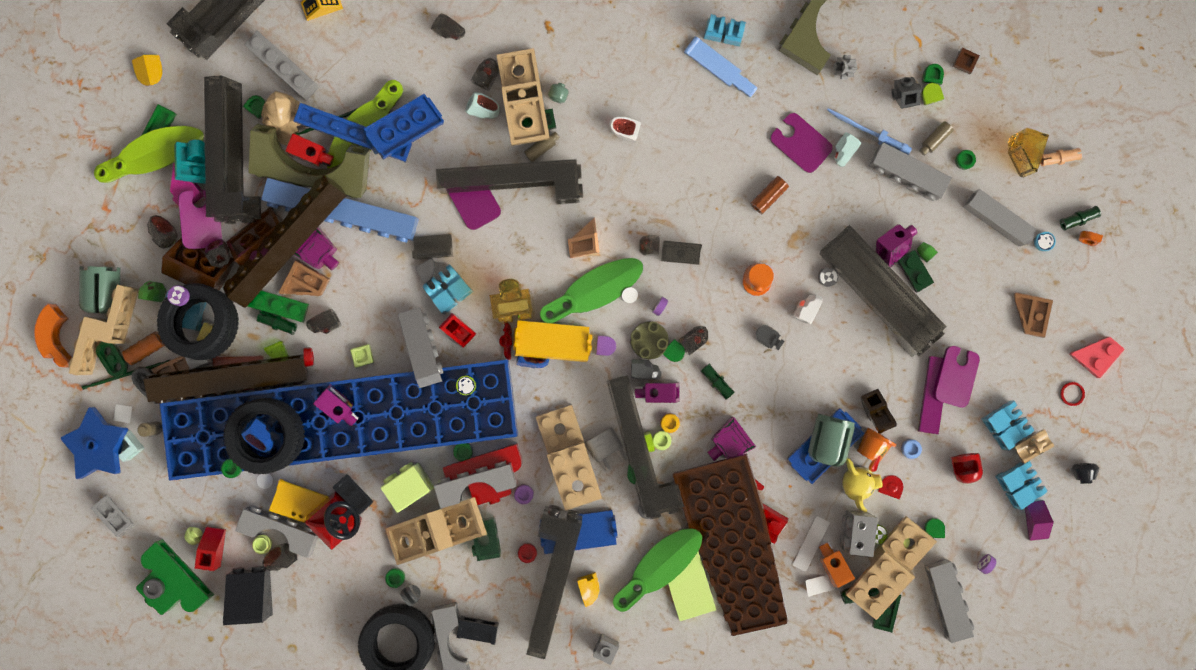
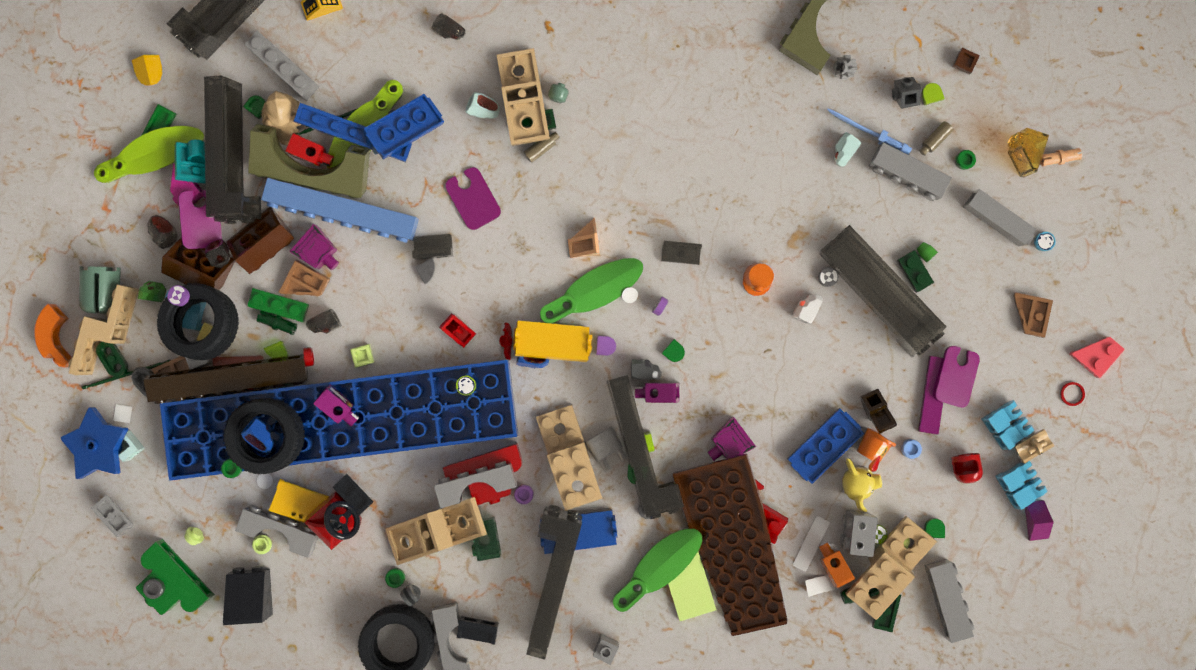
dark orange axle [122,331,165,366] -> none
dark tan cylinder [137,421,163,437] -> none
red slope [194,526,226,571] -> none
dark brown brick [223,175,347,308] -> none
clear smoke rock [262,543,298,571] -> none
yellowish green piece [381,462,434,513] -> none
light grey brick [398,307,444,388] -> none
medium azure legs [422,264,474,315] -> none
clear smoke brick [436,159,583,205] -> none
green tile [453,443,473,461] -> none
clear smoke rock [471,58,498,91] -> none
clear yellow piece [489,279,536,323] -> none
red tile [518,543,537,563] -> none
yellow brick [577,572,600,607] -> none
rock [609,117,641,142] -> none
olive dish [630,321,669,360] -> none
clear smoke rock [639,235,660,256] -> none
yellowish green tile [652,431,671,450] -> none
yellow tile [660,413,680,433] -> none
clear smoke rock [678,326,708,355] -> none
light blue piece [684,36,757,97] -> none
dark green pin [700,363,735,400] -> none
medium azure legs [704,14,746,47] -> none
dark orange axle [750,176,789,215] -> none
dark grey arm [756,325,785,351] -> none
magenta piece [770,113,833,173] -> none
sand green cylinder [808,414,855,467] -> none
magenta torso [875,224,918,270] -> none
red piece [878,475,904,500] -> none
green tile [922,64,944,85] -> none
medium lavender tile [978,554,996,574] -> none
dark green pin [1060,206,1101,231] -> none
black cone [1071,463,1099,484] -> none
orange tile [1079,231,1103,247] -> none

